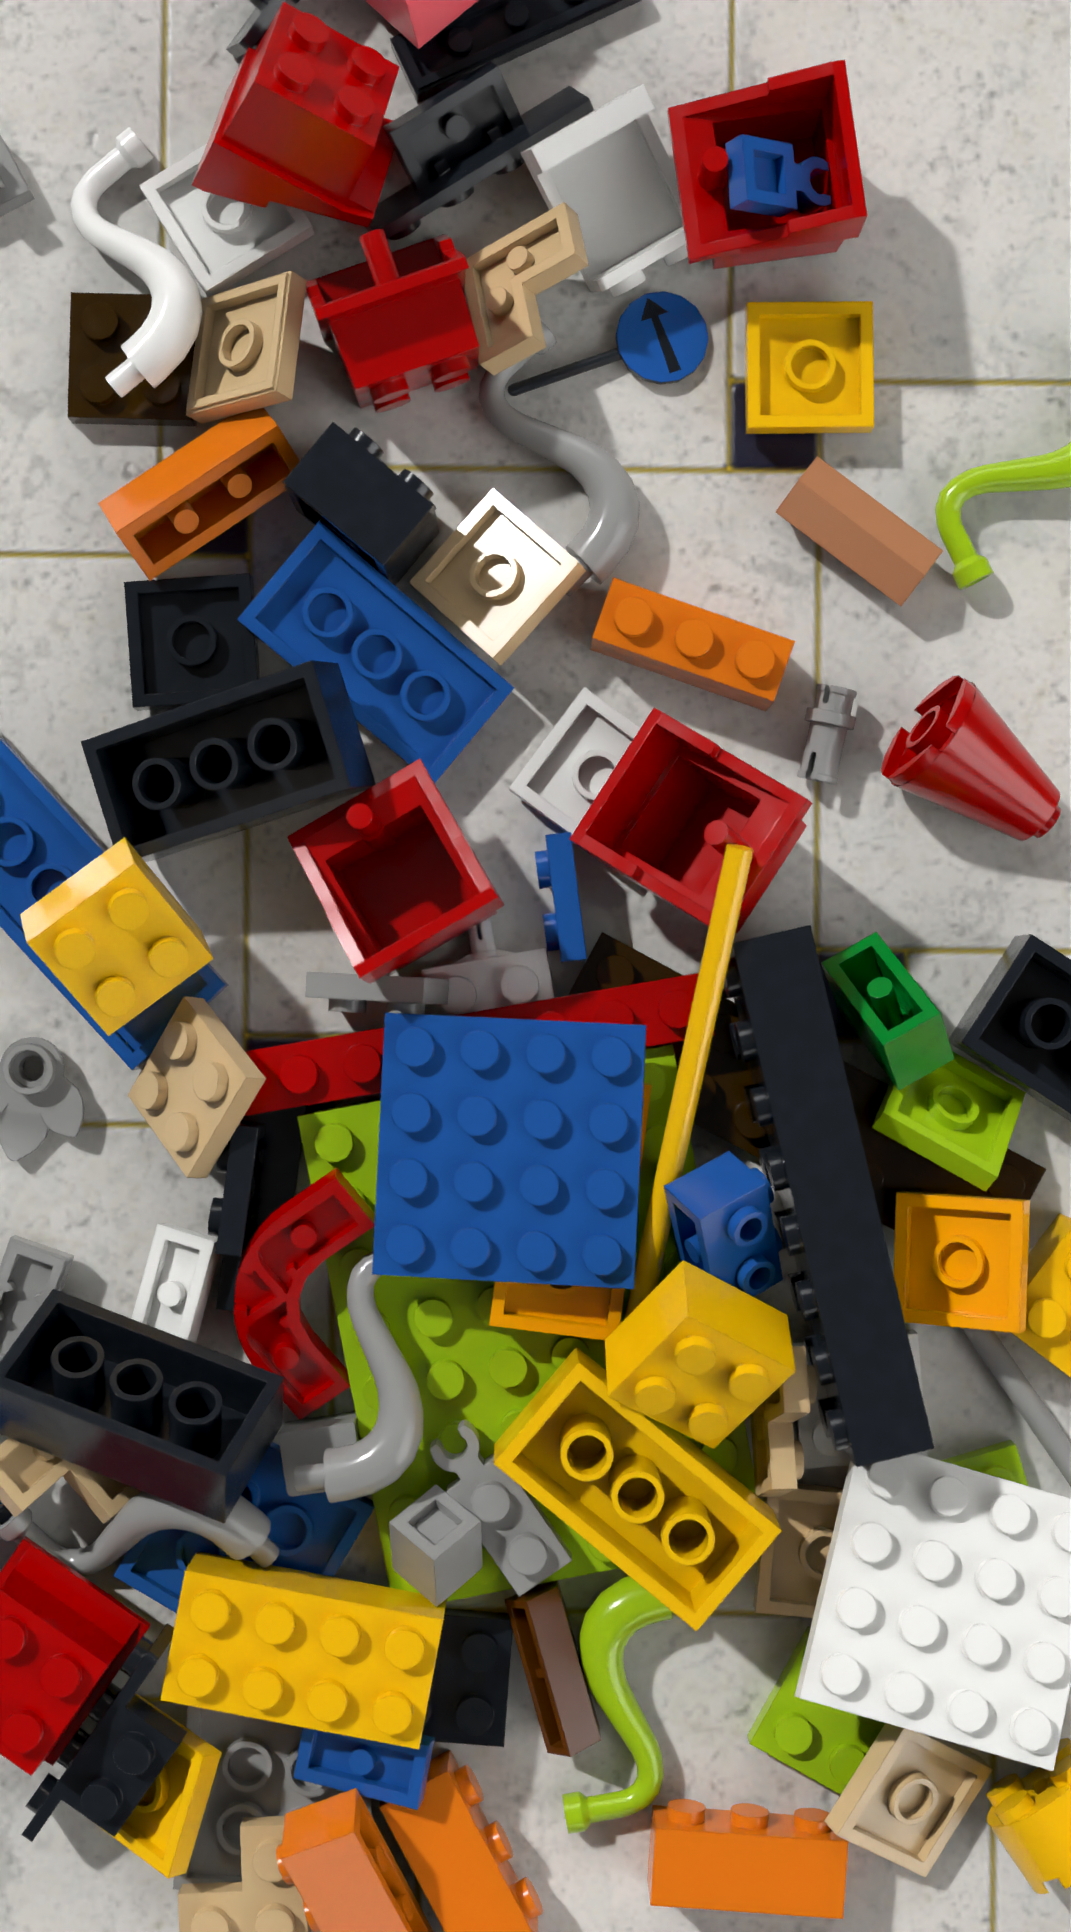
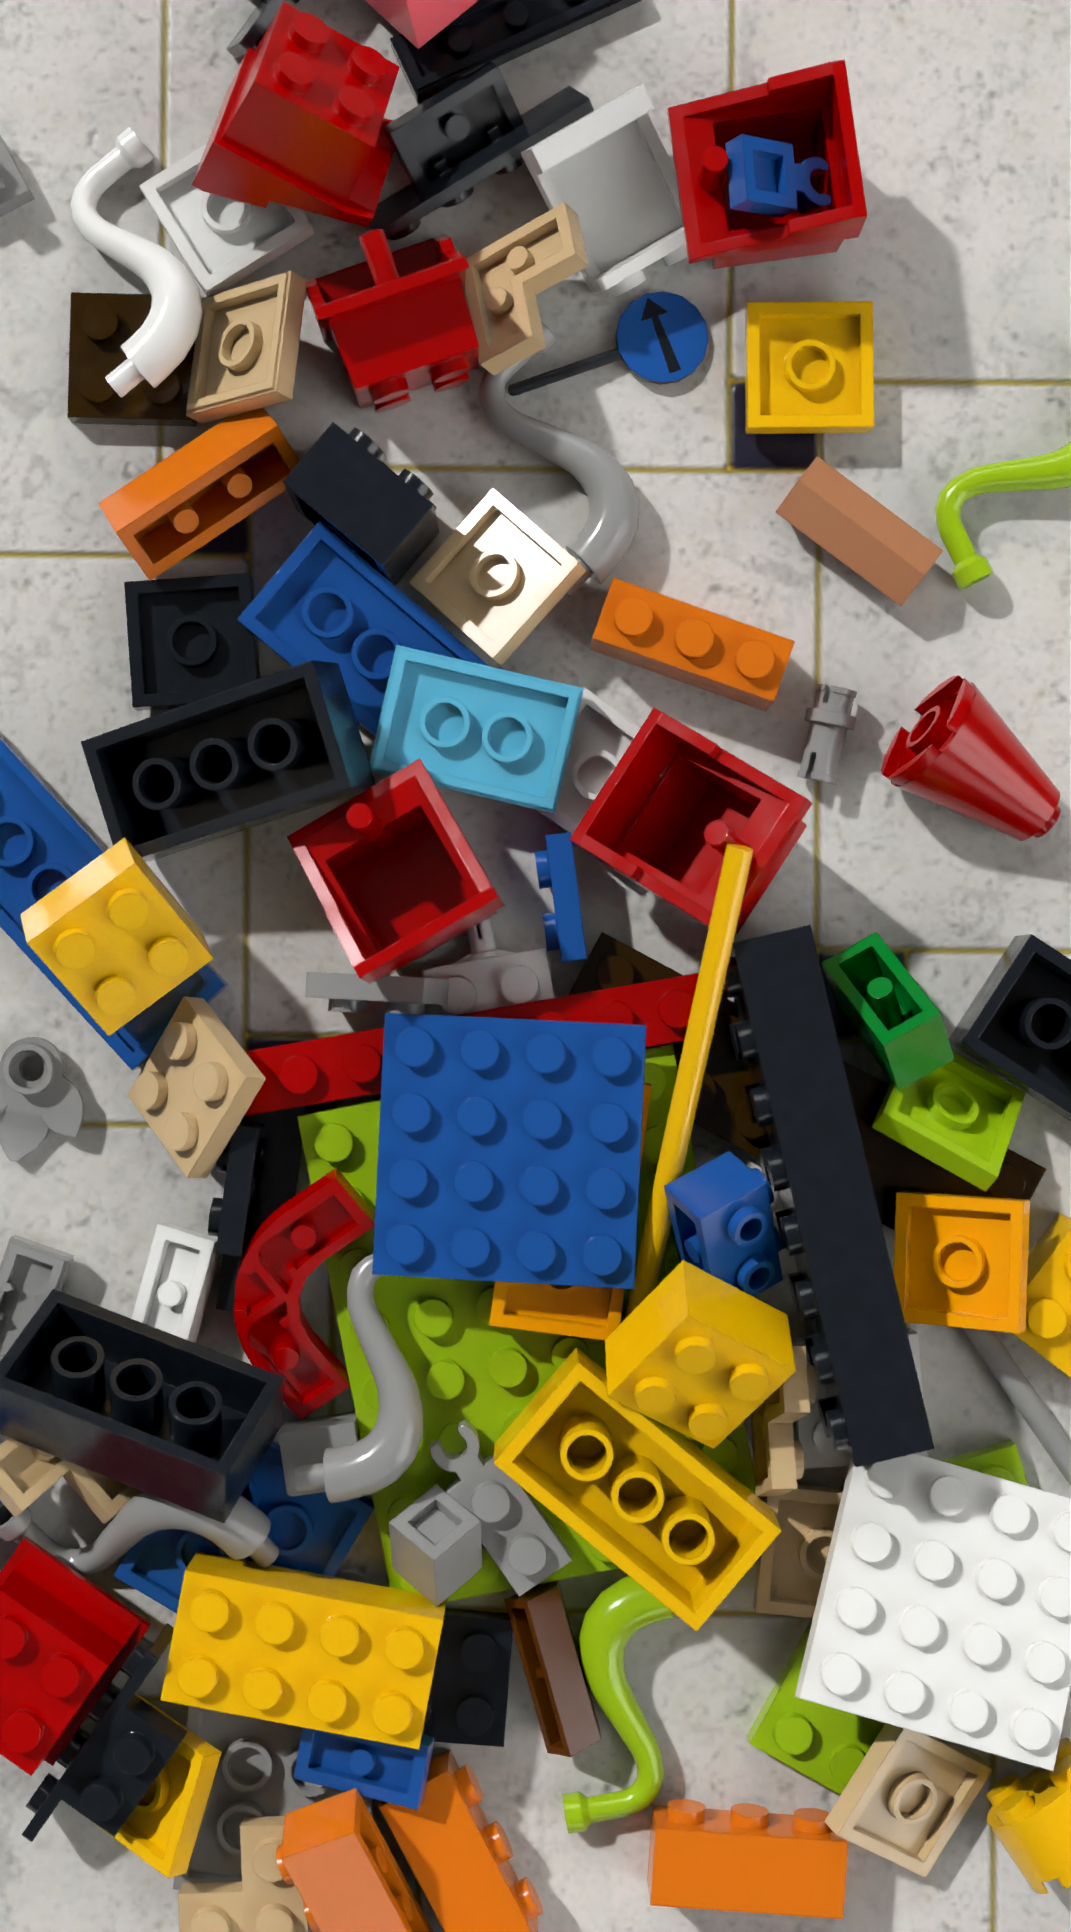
none -> medium azure tile [370,645,584,814]

